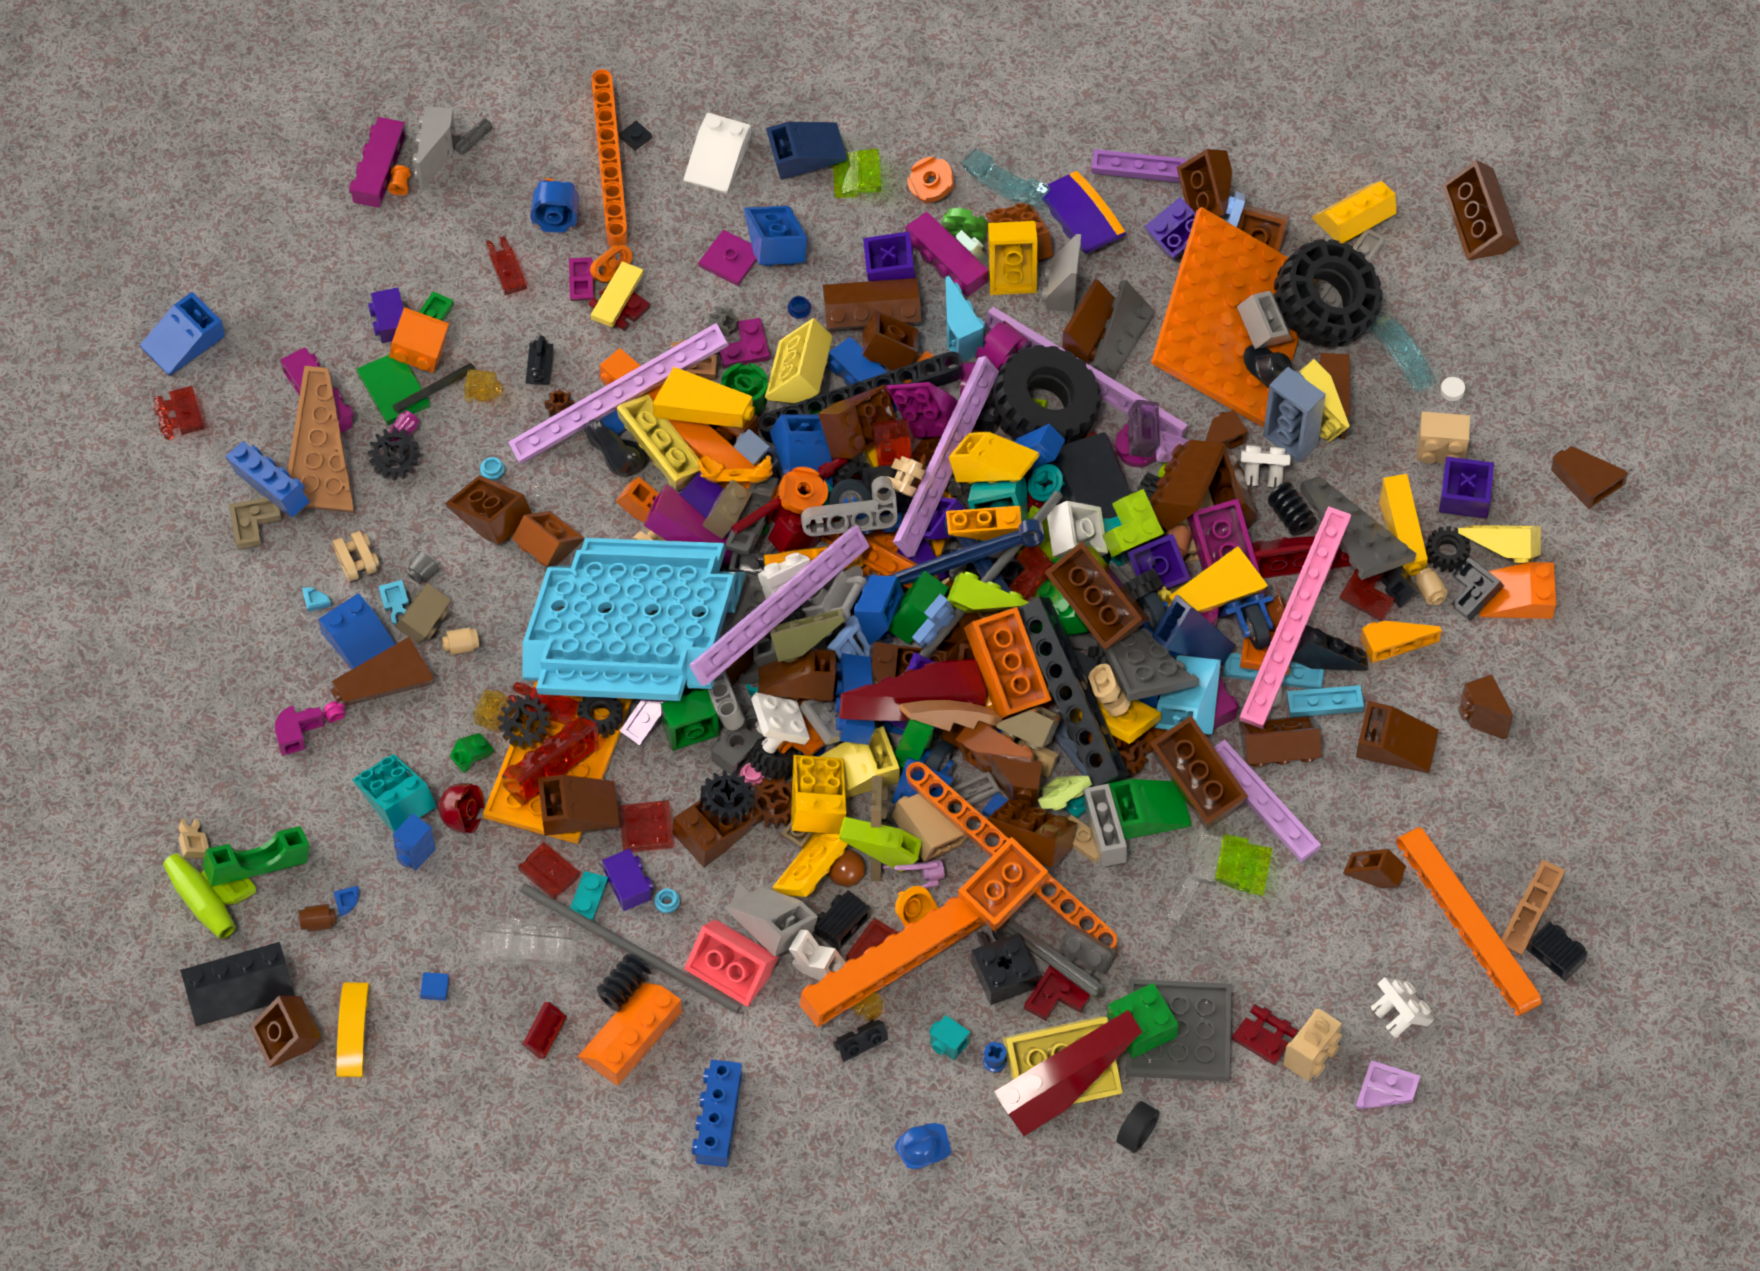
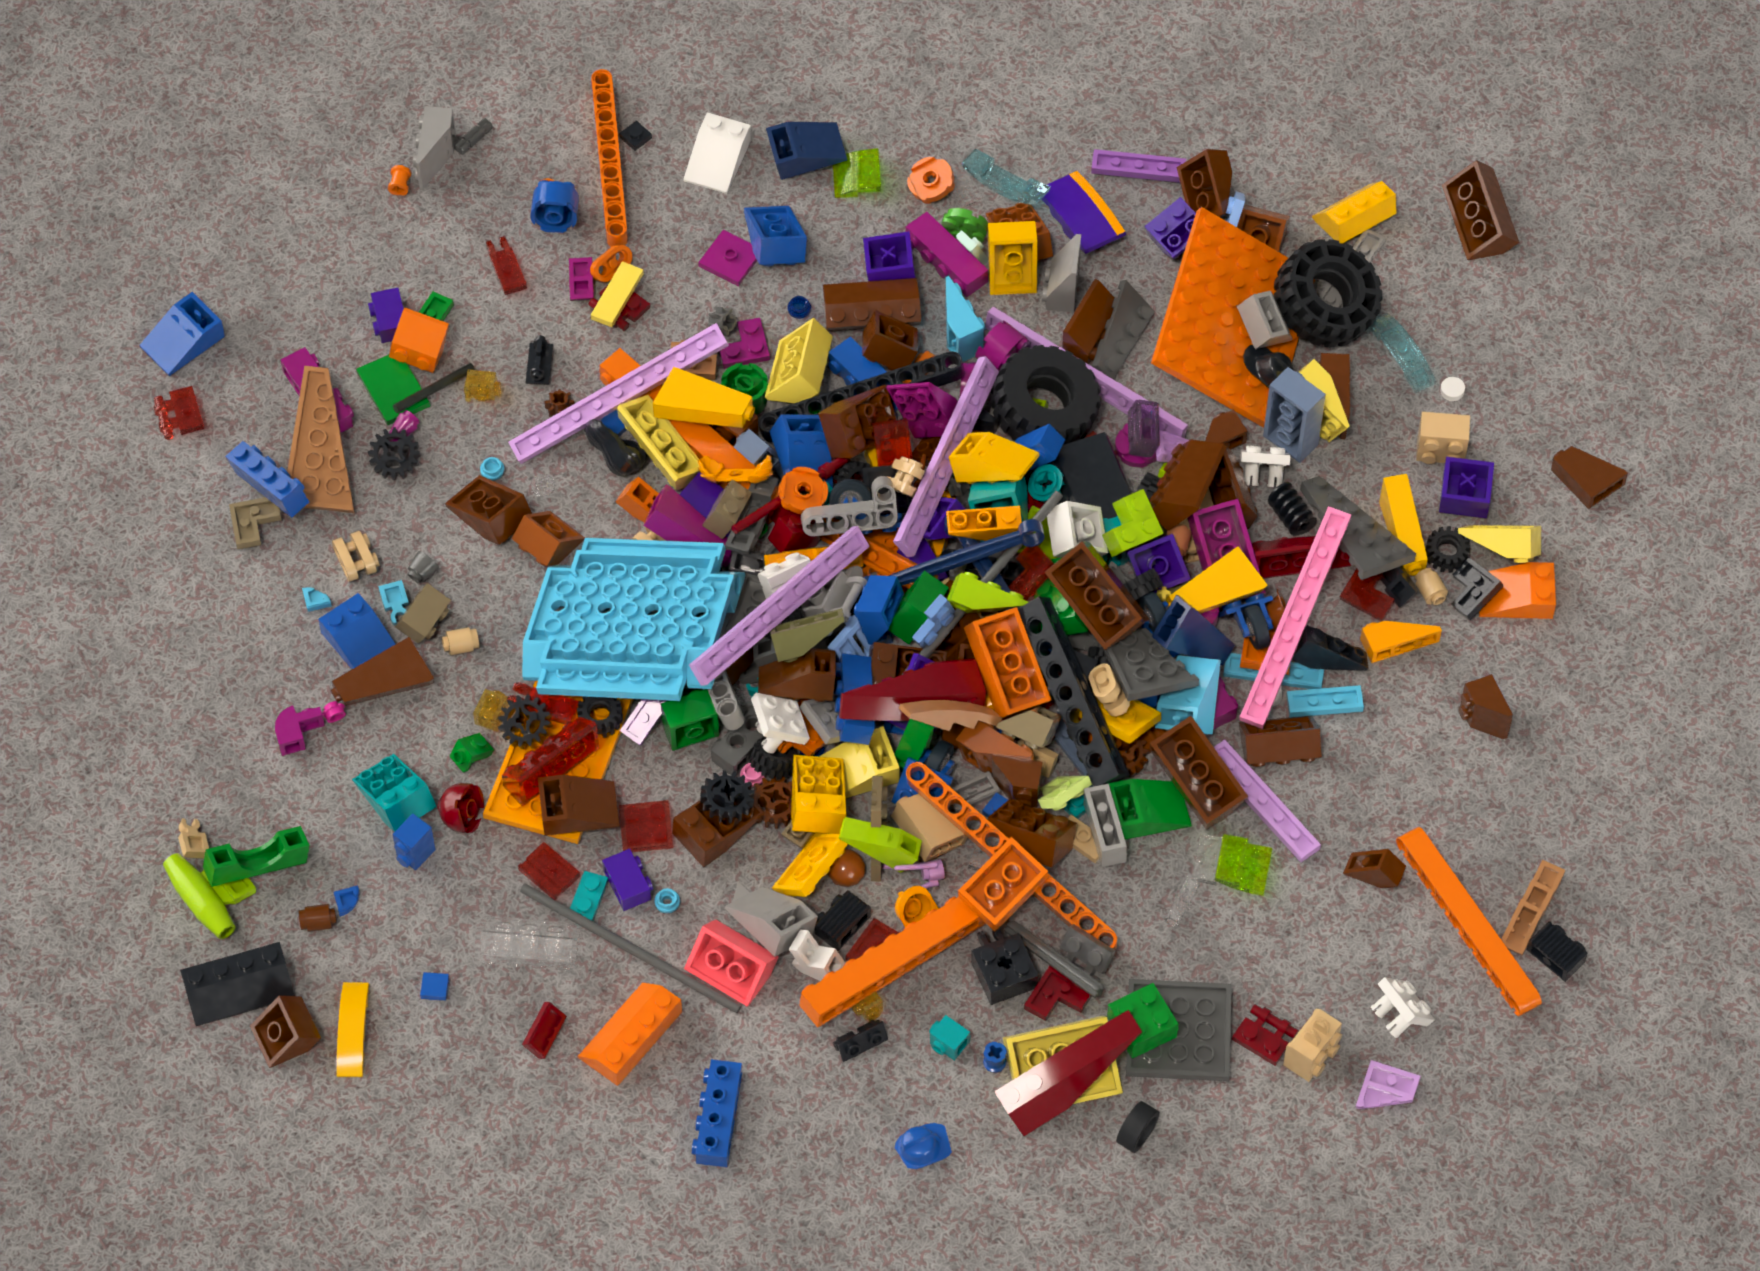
magenta brick [349,117,406,208] -> none
black piece [597,954,651,1012] -> none
reddish brown slope [1356,701,1439,773] -> none

